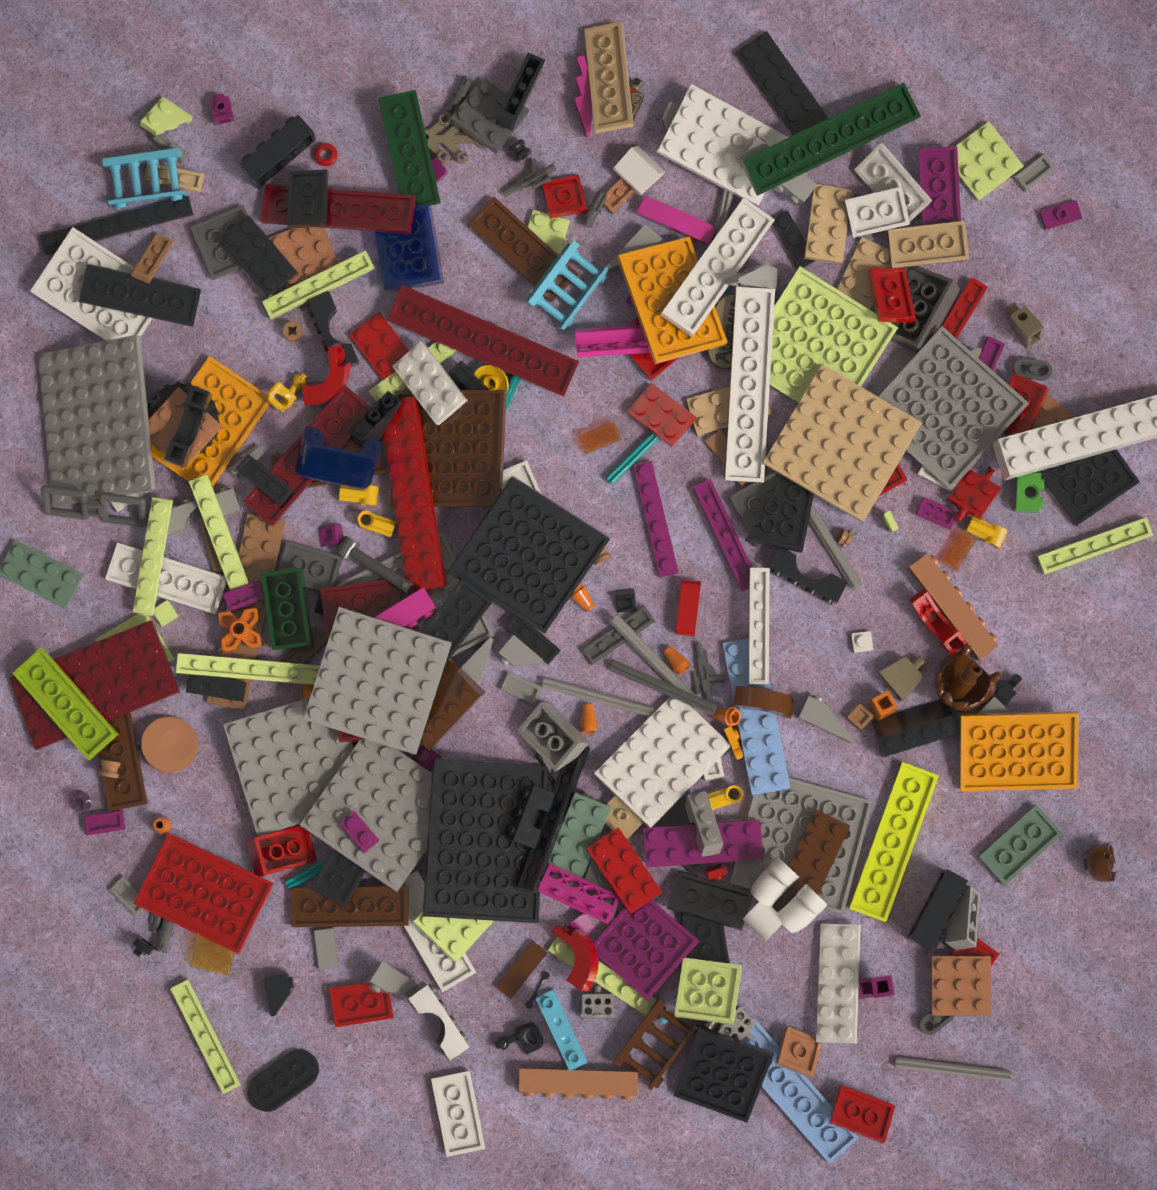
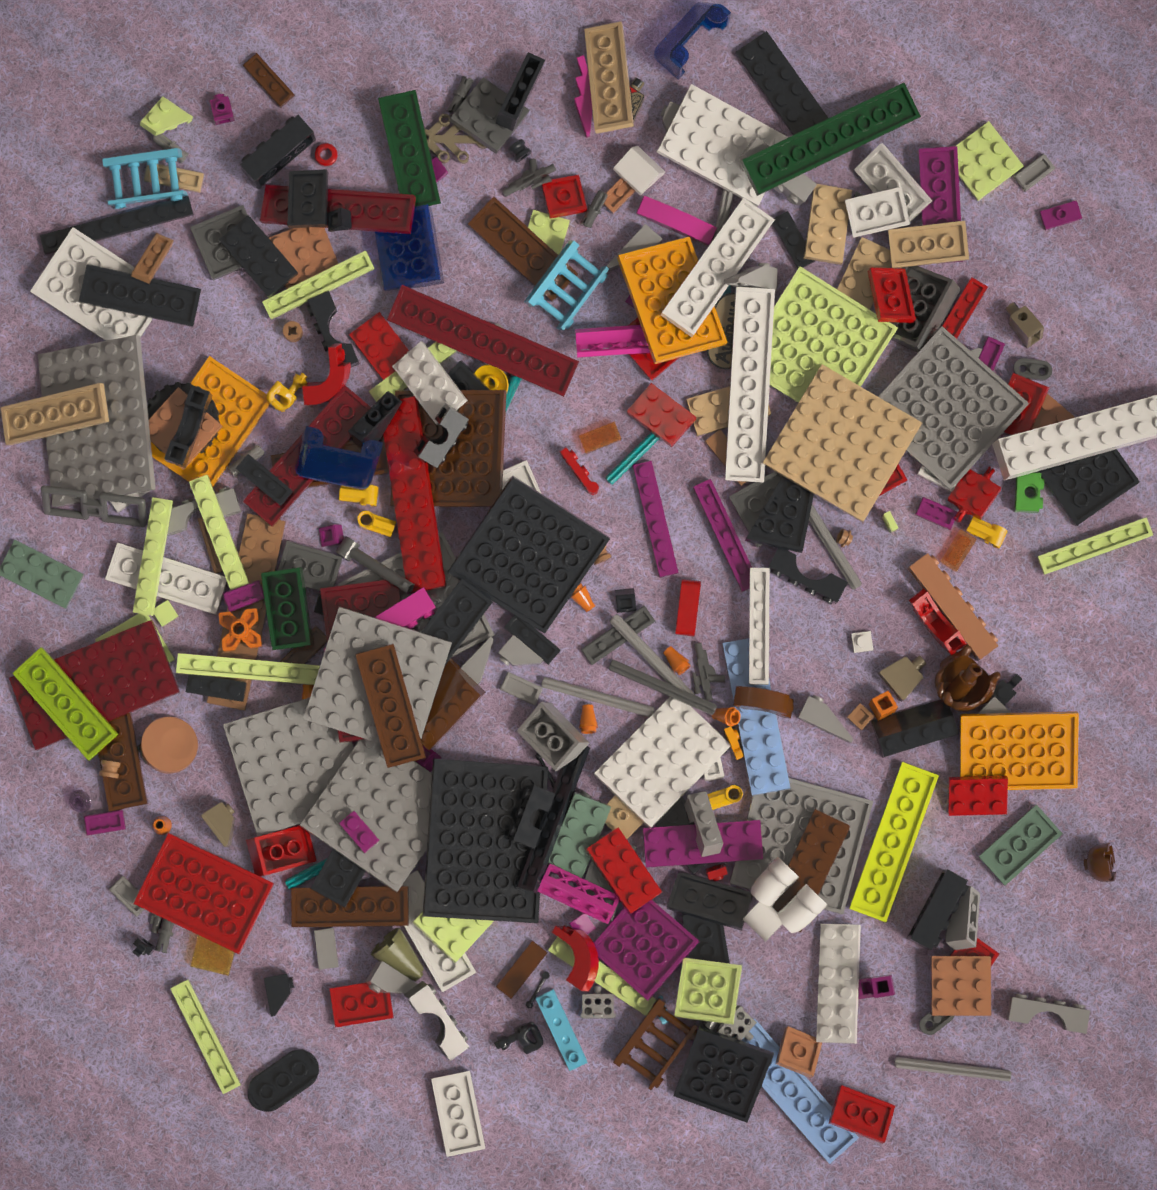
nougat brick [519,1067,638,1100] -> none
none -> tan plate [0,383,109,446]
none -> dark tan slope [201,802,235,847]
none -> reddish brown tile [243,53,295,108]
none -> black slope [327,208,352,232]
none -> reddish brown plate [355,643,426,768]
none -> olive cone [370,928,424,982]
none -> arch [413,403,469,468]
none -> red plate [560,448,599,495]
none -> clear blue windscreen [654,2,731,80]
none -> red plate [948,776,1008,816]
none -> light grey arch [1006,994,1090,1034]

